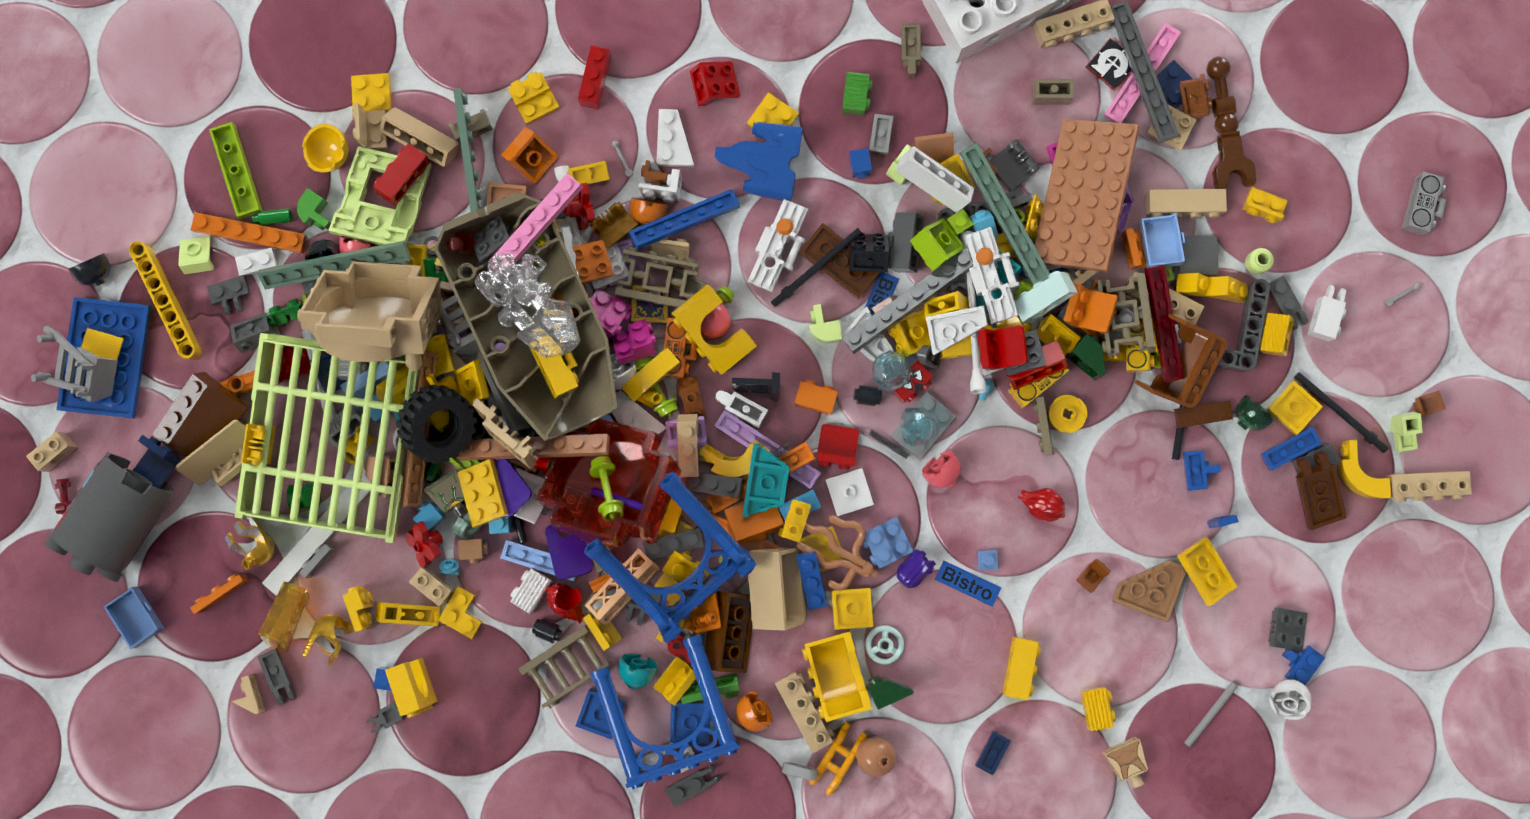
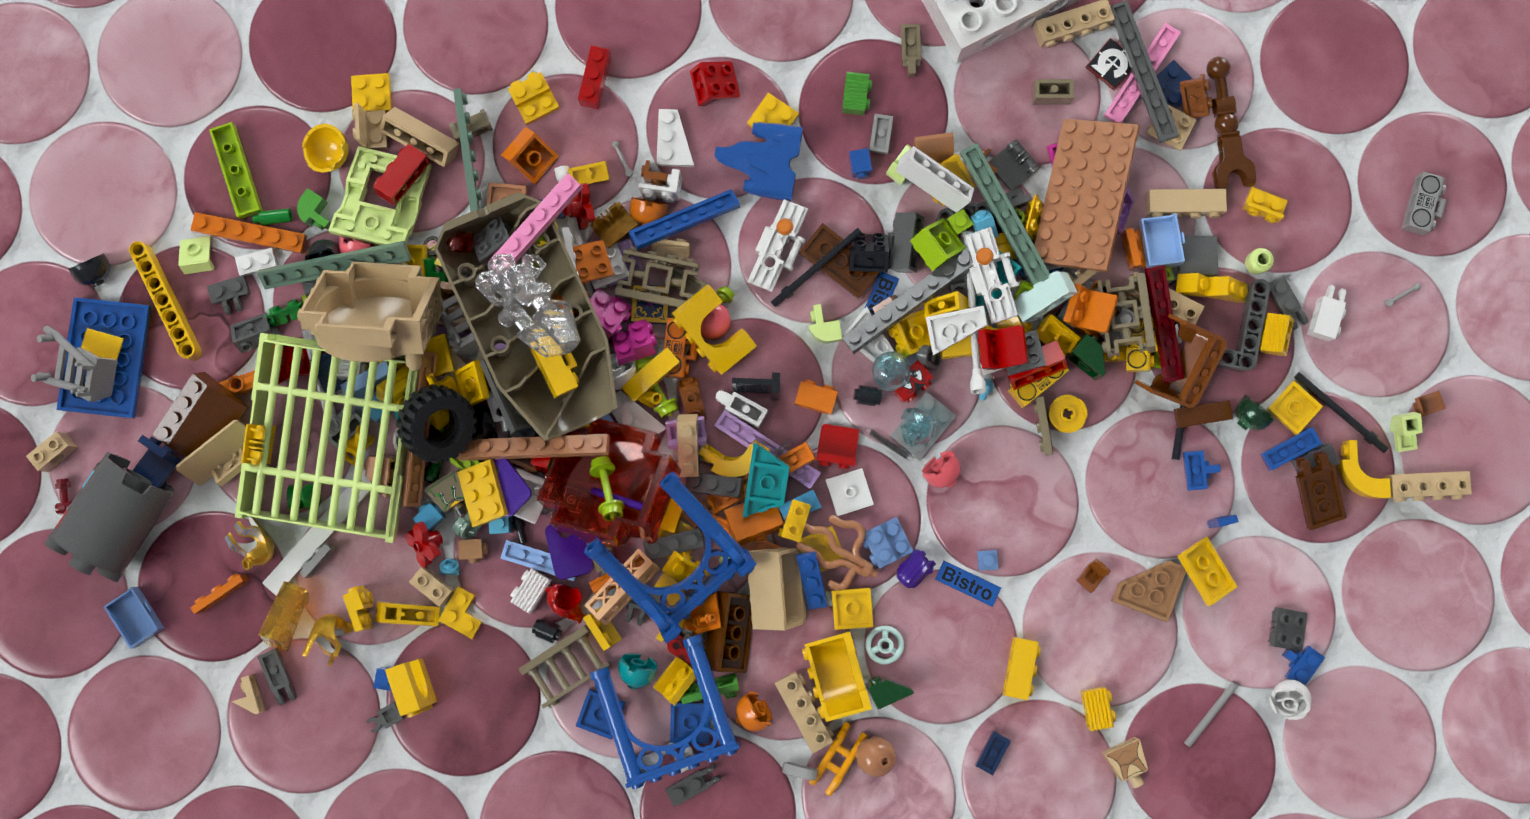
tan piece [473,398,538,469] -> none
red hair [1018,488,1065,522] -> none

